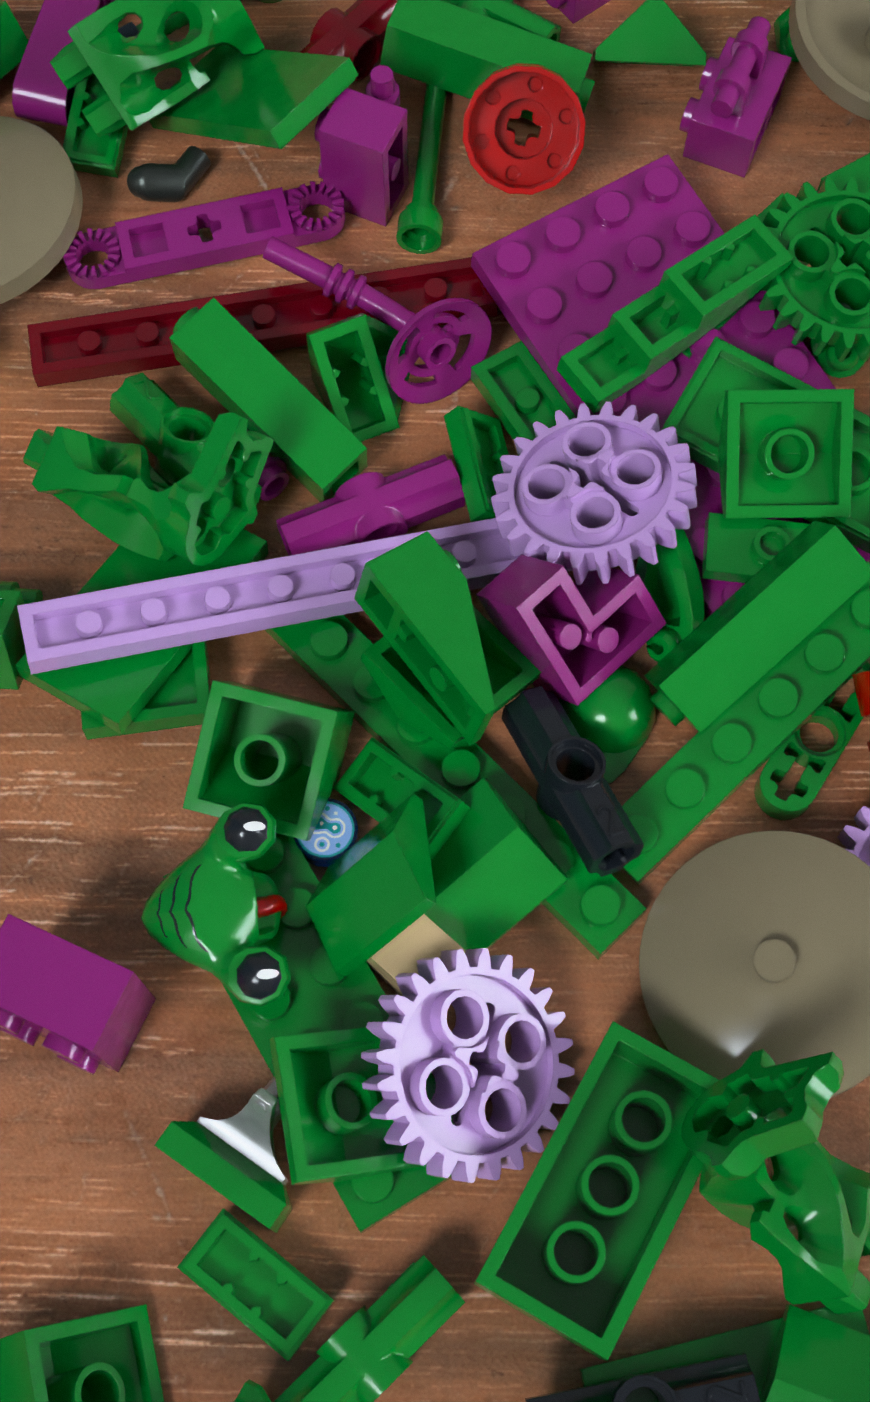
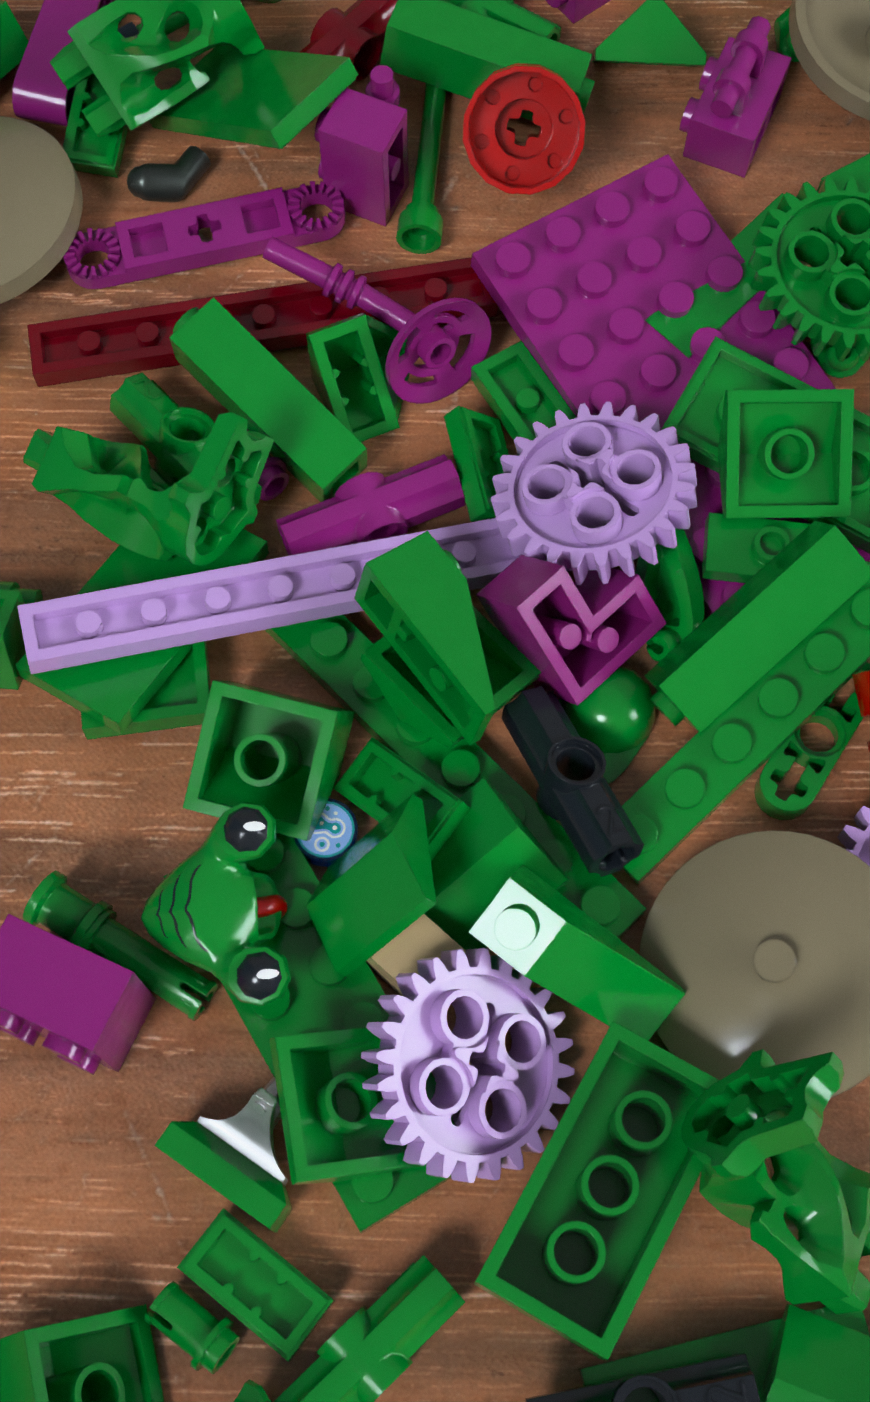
green slope [556,215,794,414] -> none
none -> green pin [22,870,218,1021]
none -> green pin [144,1281,240,1374]
none -> green slope [469,865,686,1040]

